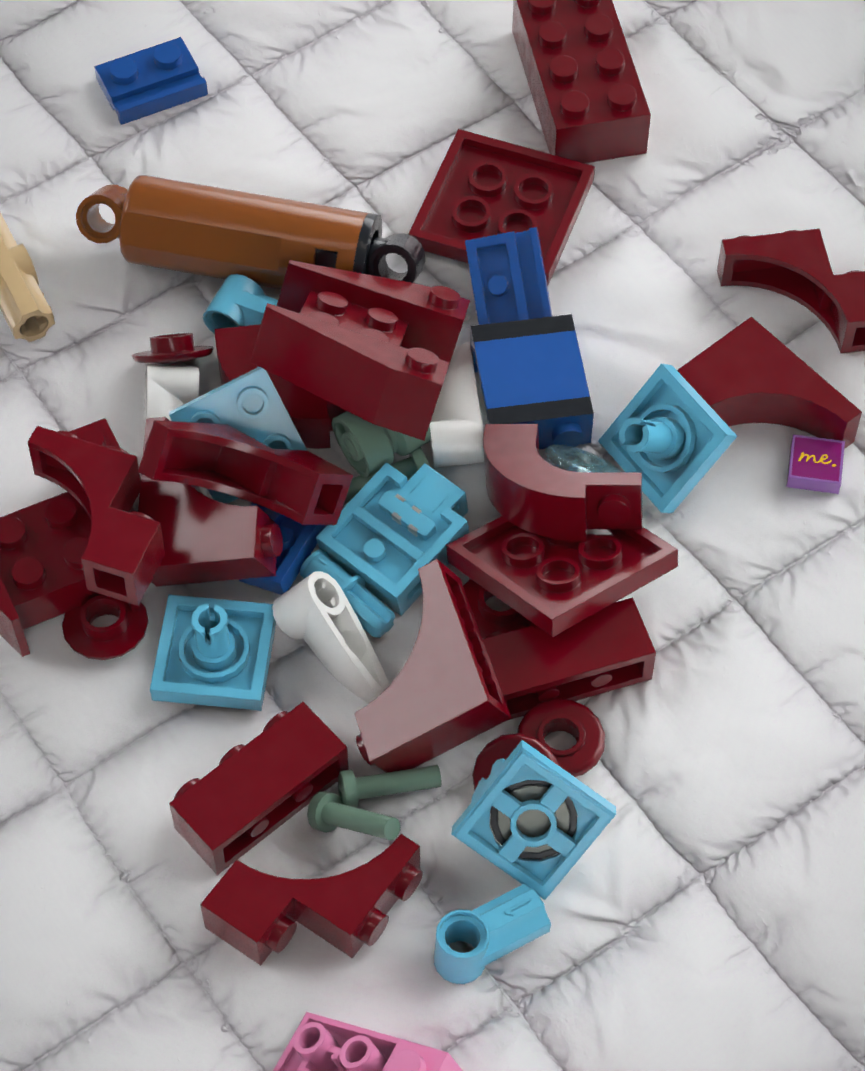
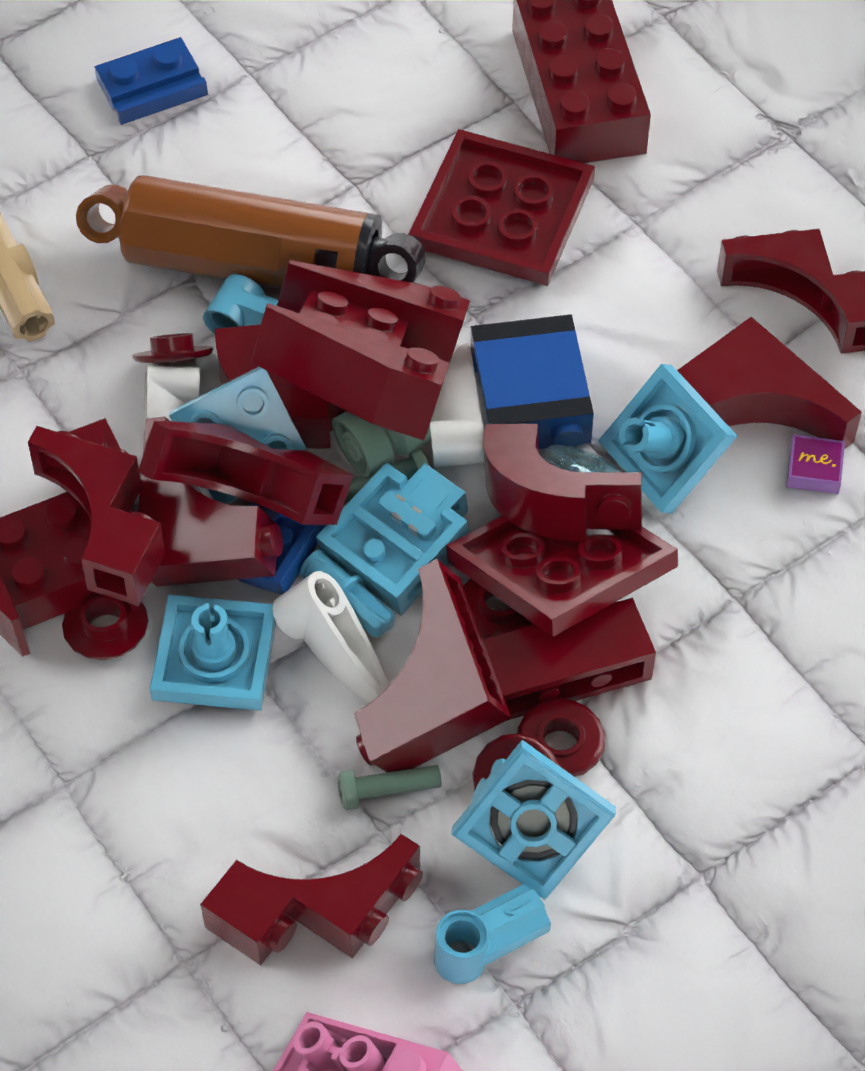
dark red brick [169,702,349,875] -> none
sand green piece [307,791,400,841] -> none
blue plate [465,227,553,325] -> none

